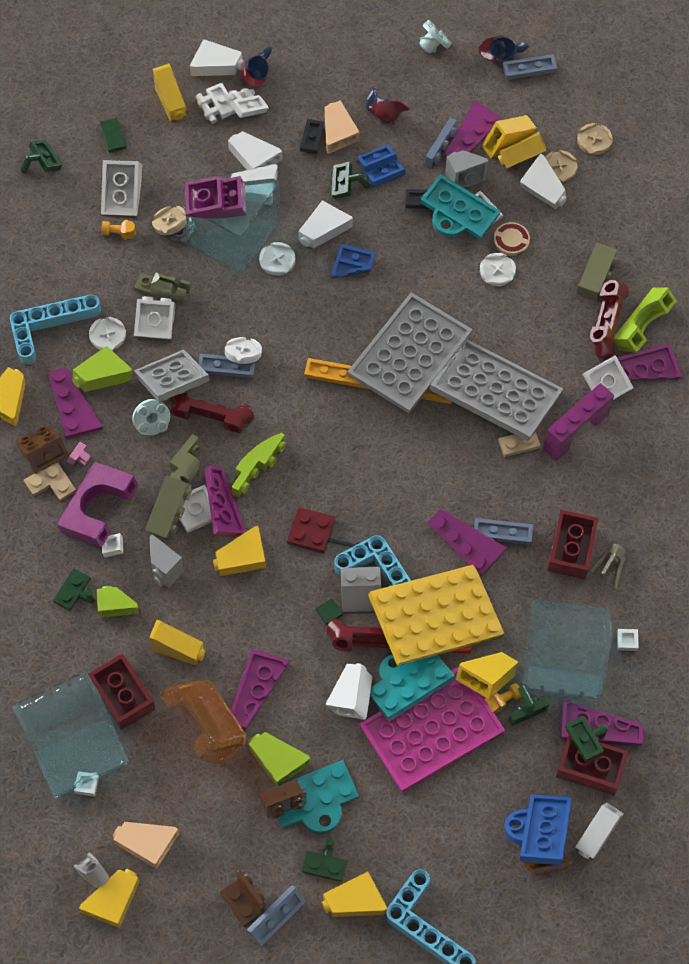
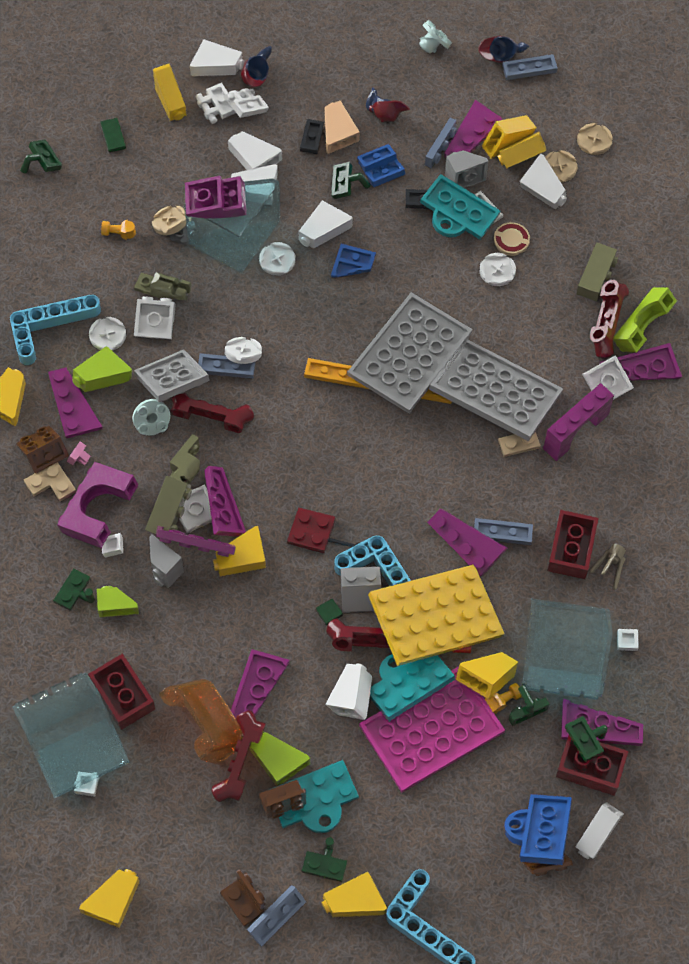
light grey piece [73,852,109,888] -> none
white slope [101,160,142,216] -> none
light nougat slope [113,822,179,869] -> none
yellow slope [149,620,206,666] -> none
lime slope [232,433,286,498] -> none
none -> magenta wing [156,525,236,557]
none -> dark red plate [211,710,266,802]

